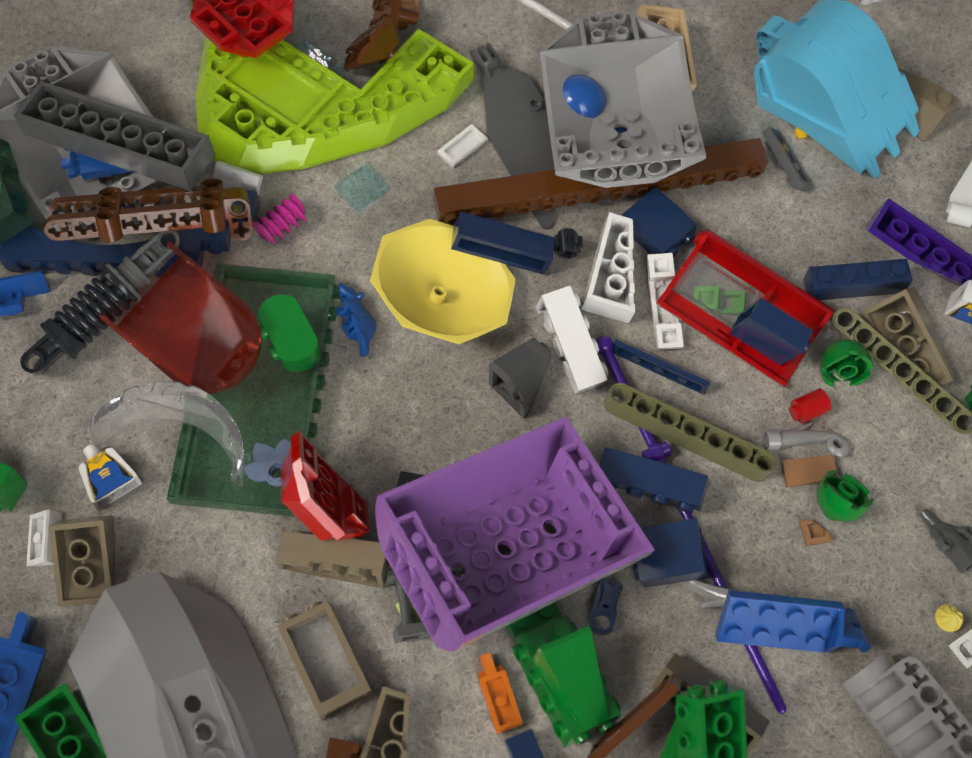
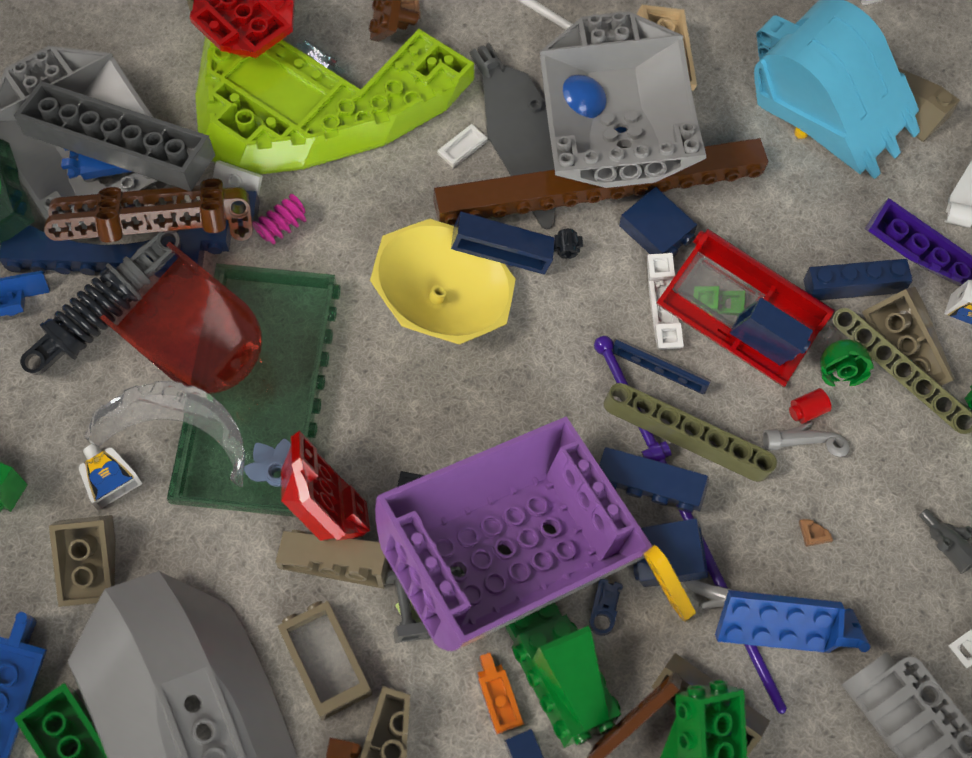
white slope [27,509,62,567] -> none
green brick [257,294,321,372] -> none
clear light blue piece [334,163,391,213] -> none
blue animal [336,283,377,357] -> none
reddish brown wedge [343,17,400,72] -> none
dark grey slope [489,337,552,419] -> none
white wedge [535,286,608,394] -> none
white wedge [581,212,635,323] -> none
dark grey plate [762,127,814,192] -> none
medium nougat tile [781,455,838,488] -> none
green cylinder [816,470,873,522] -> none
light yellow plate [935,604,963,632] -> none
none -> yellow beam [643,545,696,622]

